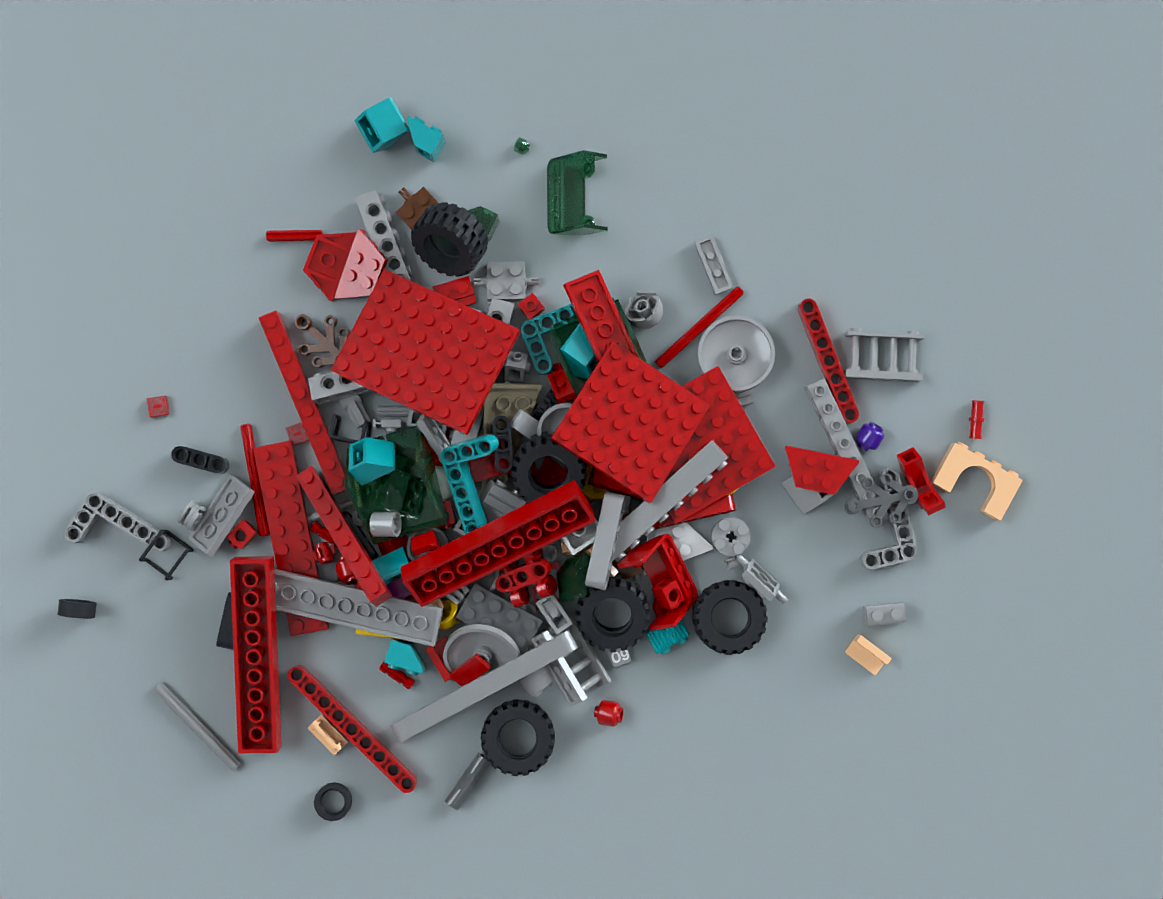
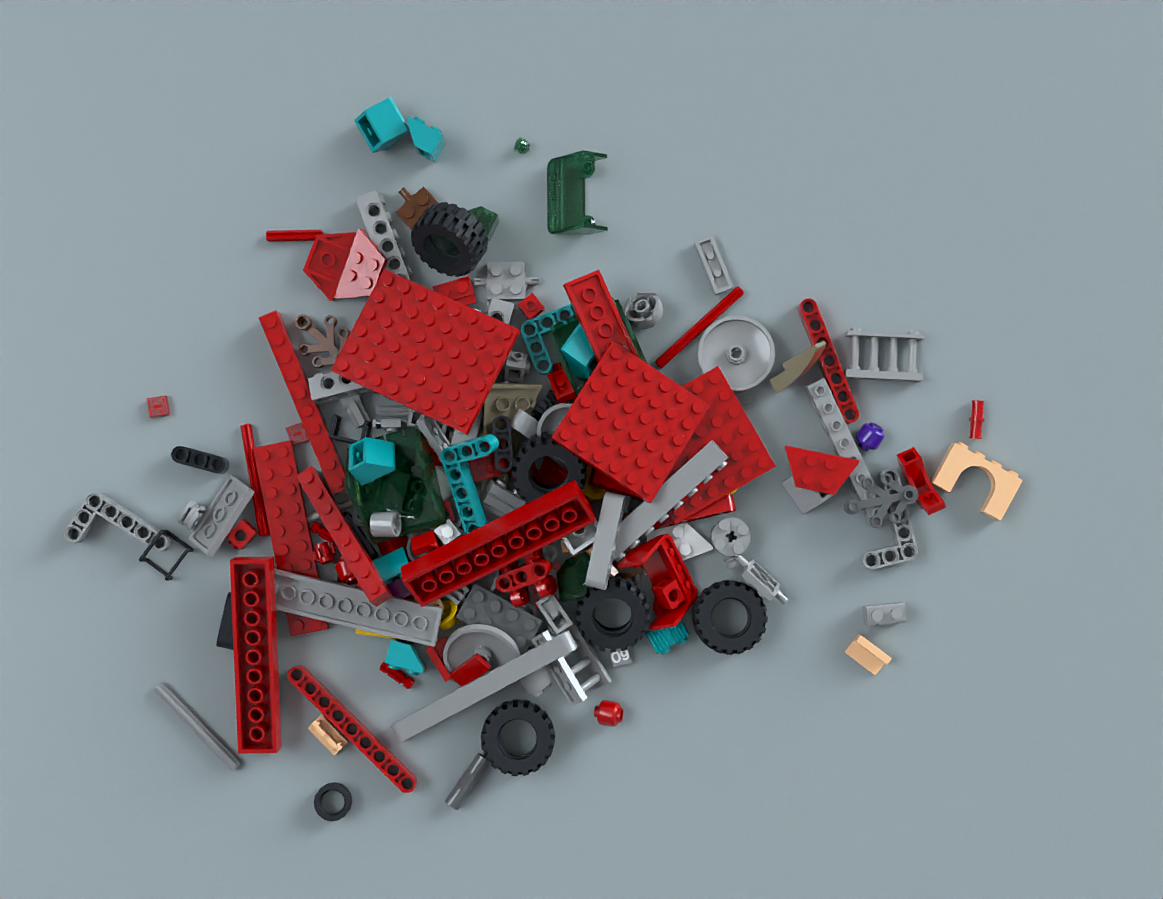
black tyre [57,599,97,619] -> none
none -> white plate [433,519,461,545]
none -> dark tan slope [770,341,826,393]

